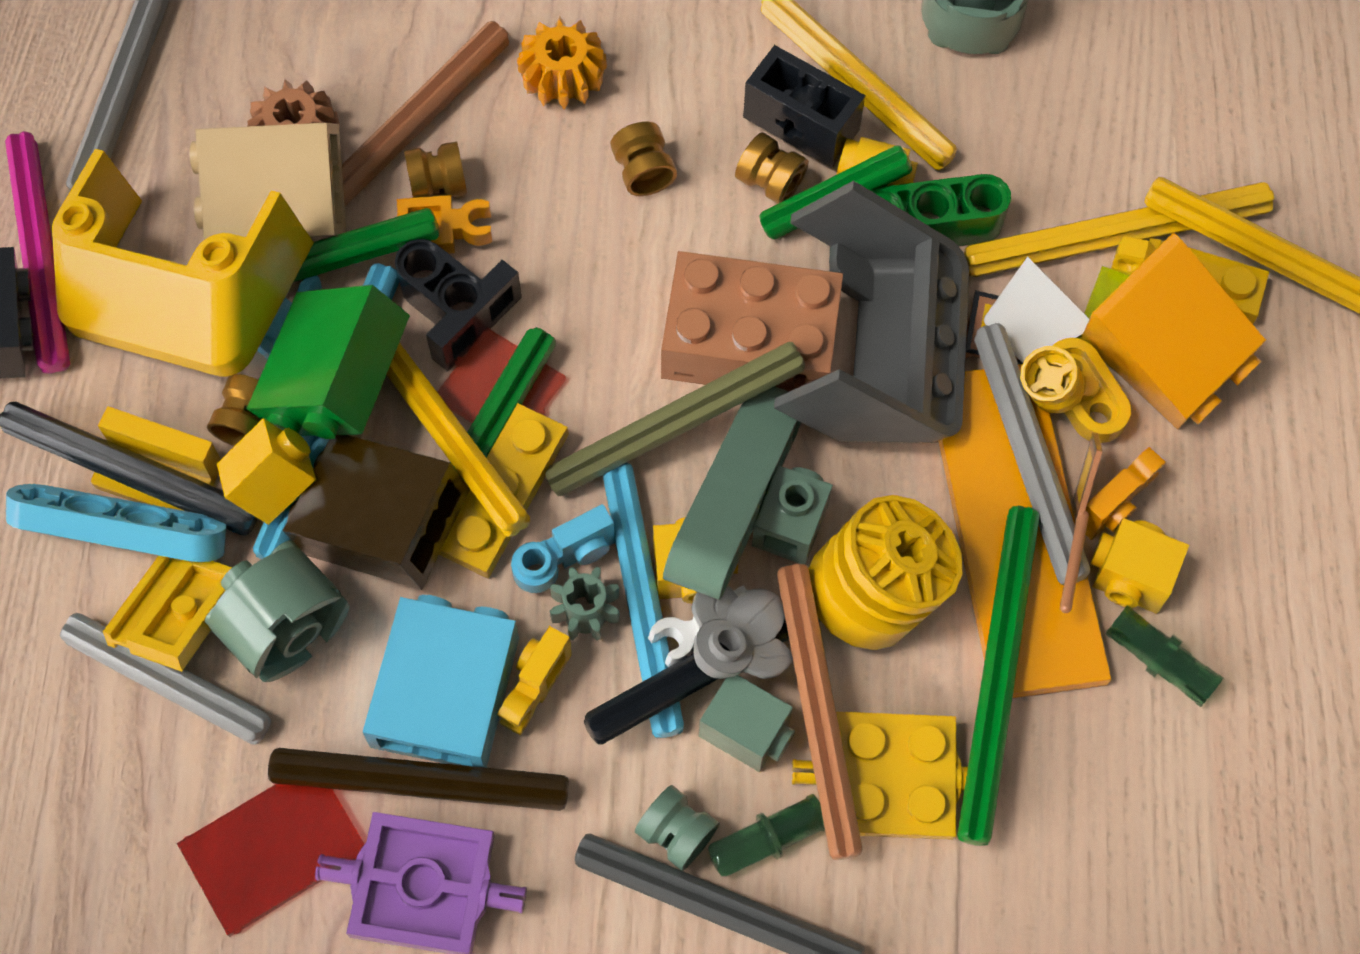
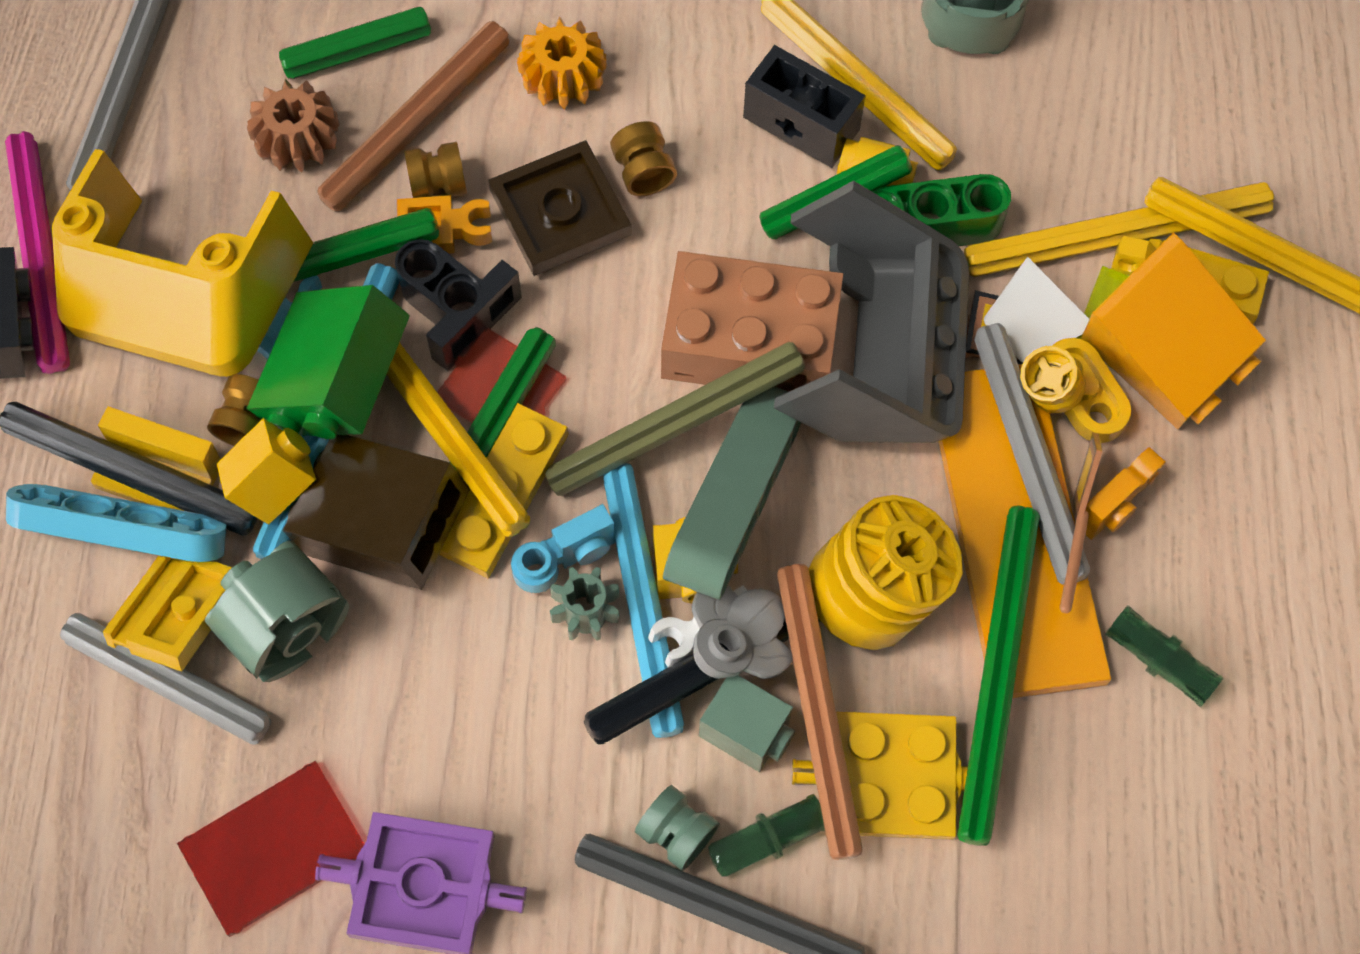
tan brick [190,123,346,240] -> none
dark brown axle [268,748,569,811] -> none
medium azure brick [362,595,519,768] -> none
yellow plate [497,626,572,735] -> none
pearl gold wheel [735,132,809,204] -> none
sand green brick [752,465,833,565] -> none
yellow brick [1090,518,1189,614] -> none
none -> green axle [279,6,431,79]
none -> dark brown plate [488,140,632,276]

